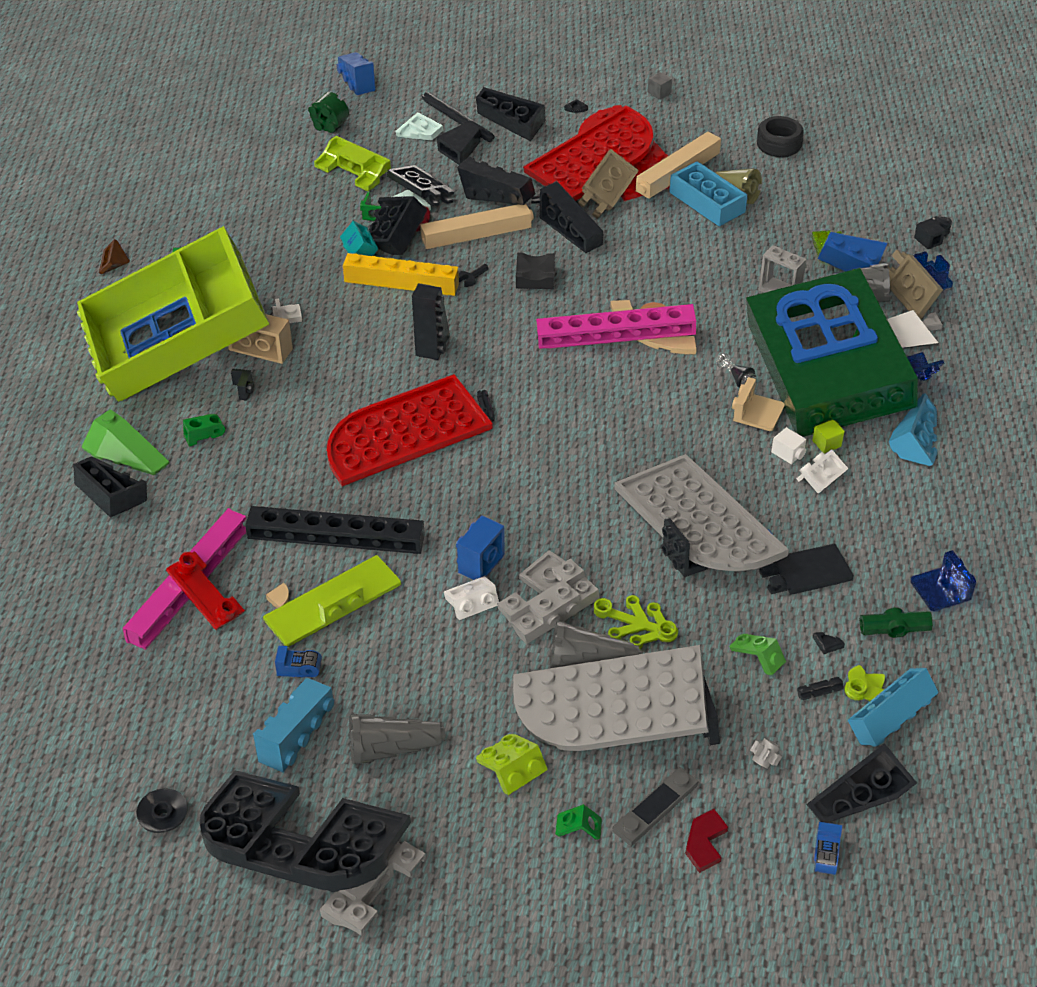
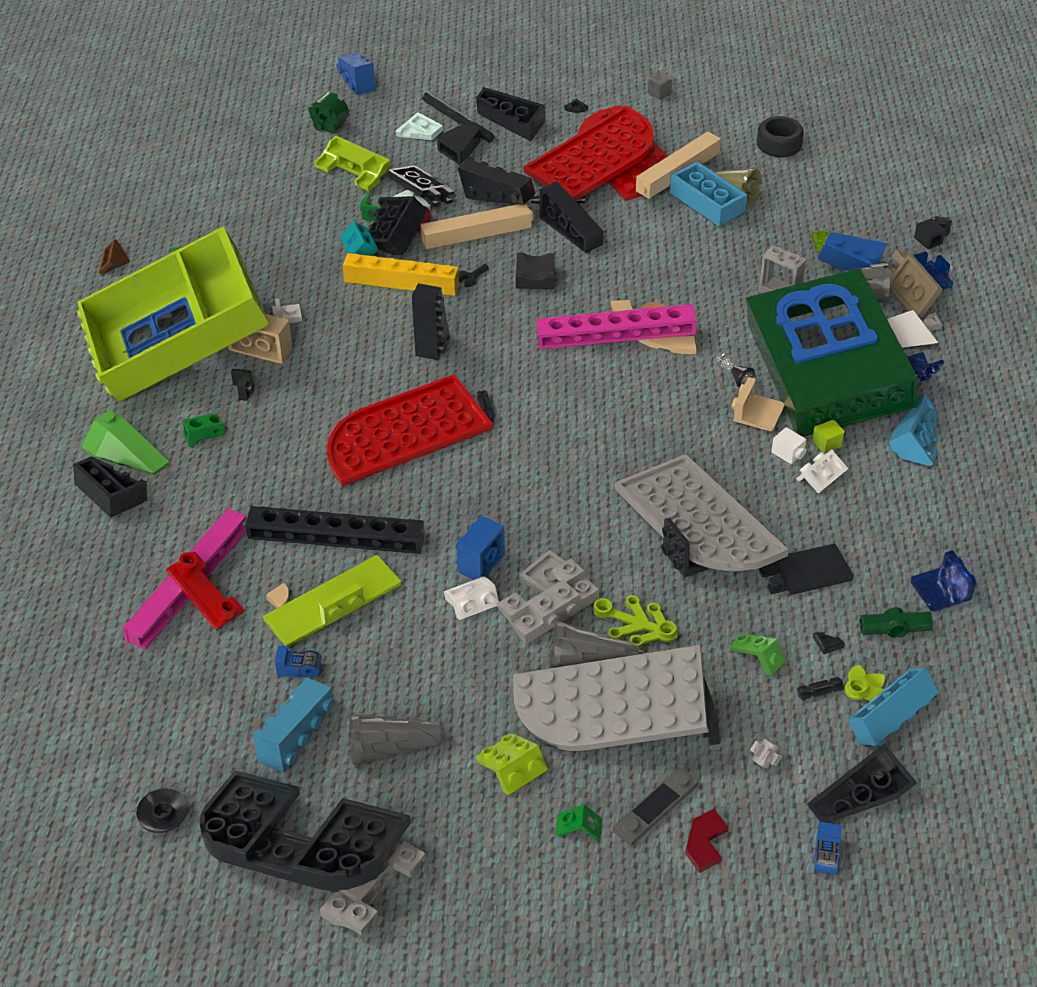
dark tan tile [578,149,639,218] -> none

